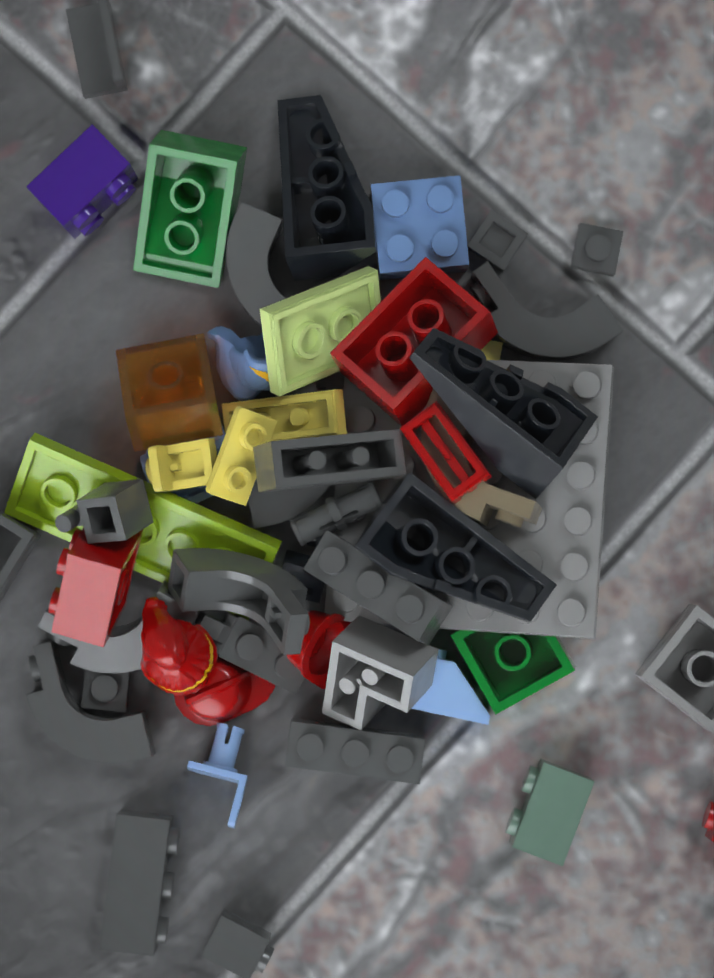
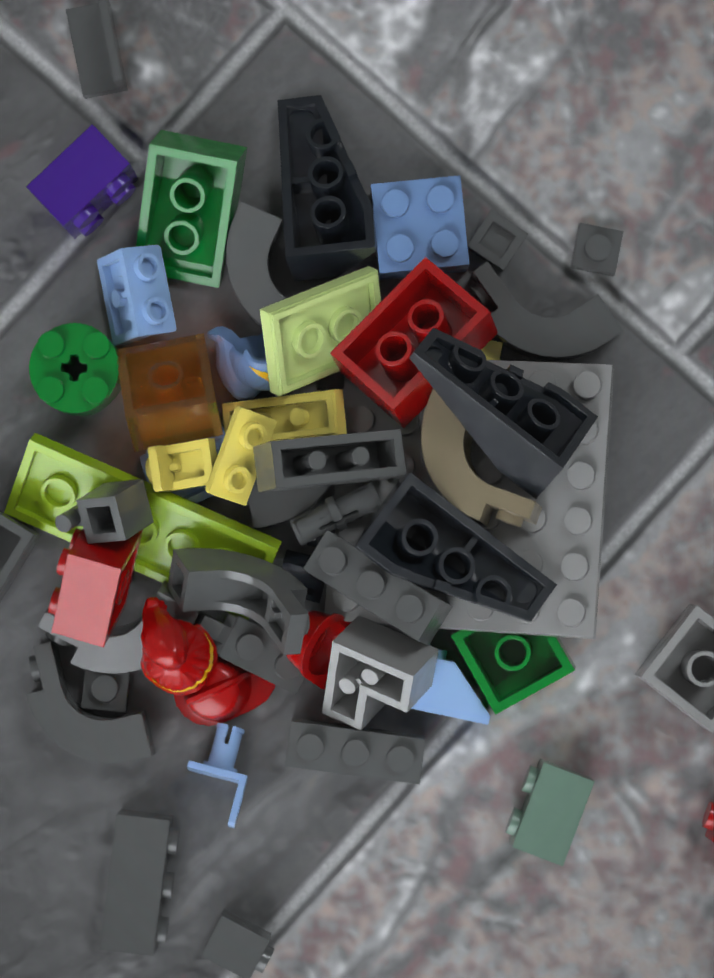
red tile [400,401,492,504] -> none
none -> green brick [29,323,125,416]
none -> light blue bracket [97,245,177,346]

